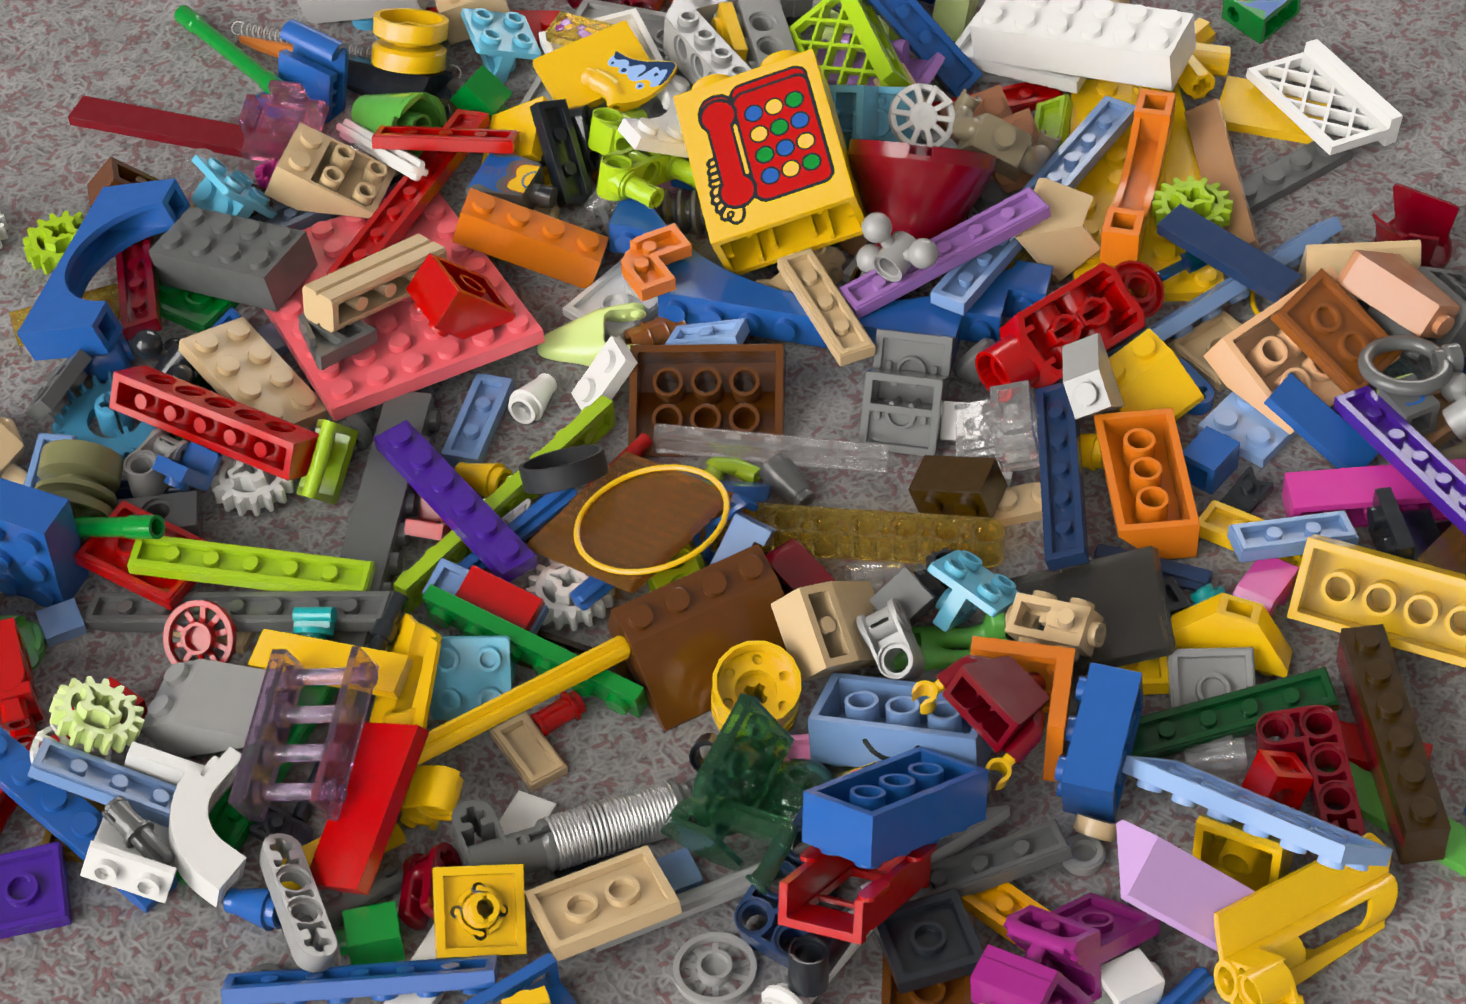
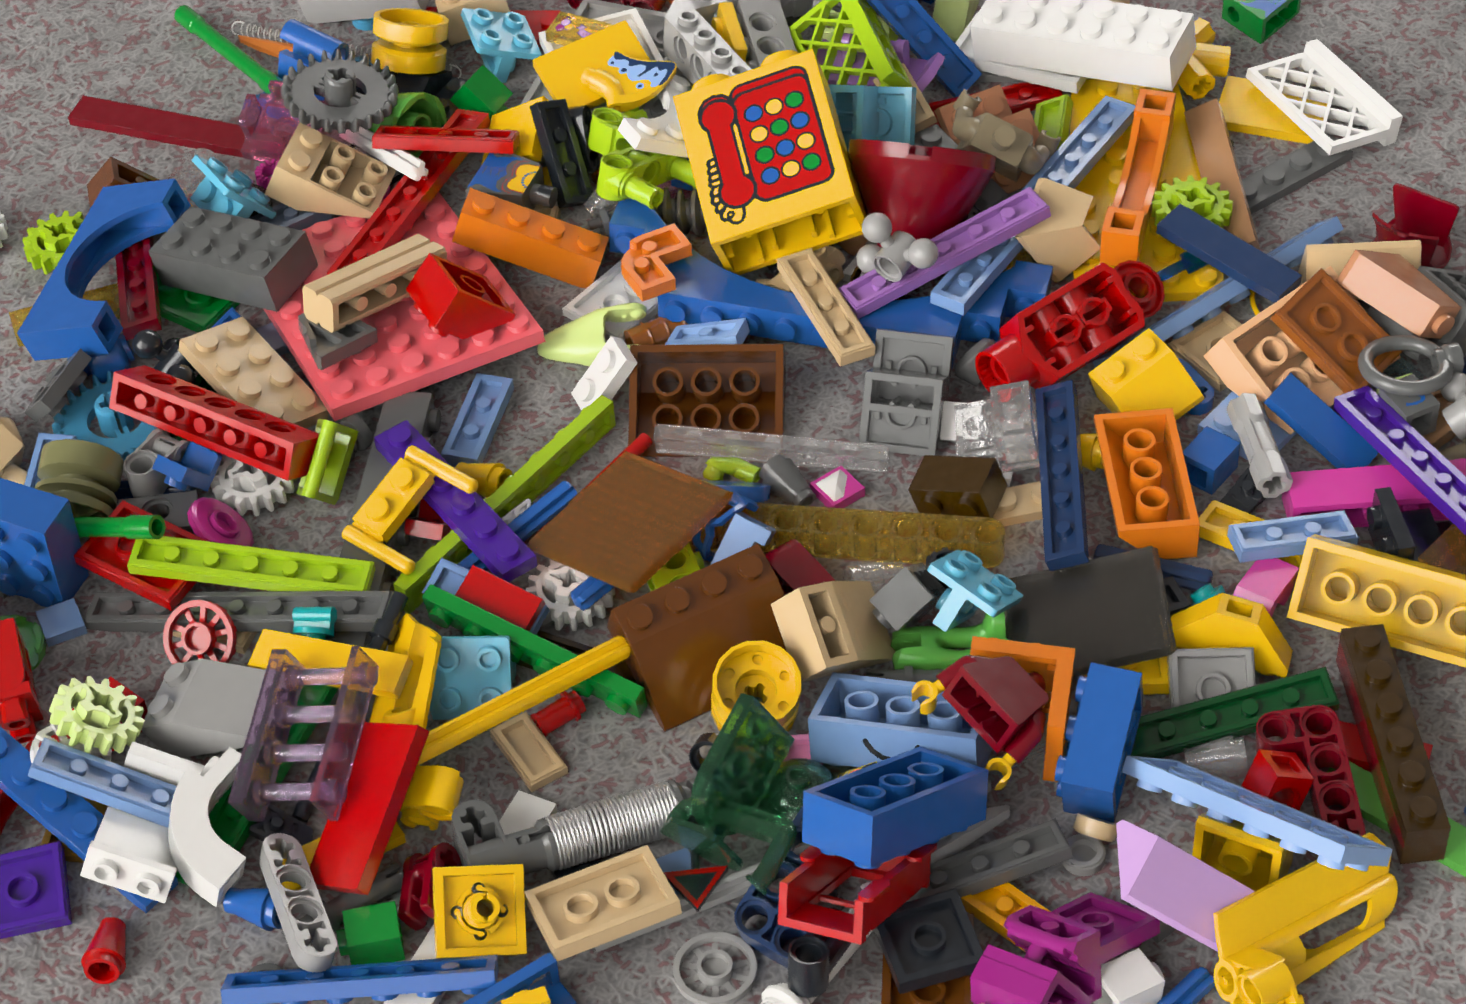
dark grey axle [102,796,175,865] -> none
white cone [508,373,557,424] -> none
black tyre [518,444,609,494] -> none
yellow piece [574,464,730,575] -> none
light grey piece [856,598,925,681] -> none
white wheel [888,83,955,147] -> none
tan brick [1004,590,1106,662] -> none
light grey slope [1062,333,1125,420] -> none
none -> red cone [81,917,126,984]
none -> dark pink wheel [187,497,254,547]
none -> dark grey gear [281,49,399,134]
none -> yellow plate [342,445,478,575]
none -> piece [663,823,729,912]
none -> dark pink tile [810,465,865,514]
none -> light grey axle [1227,393,1293,498]

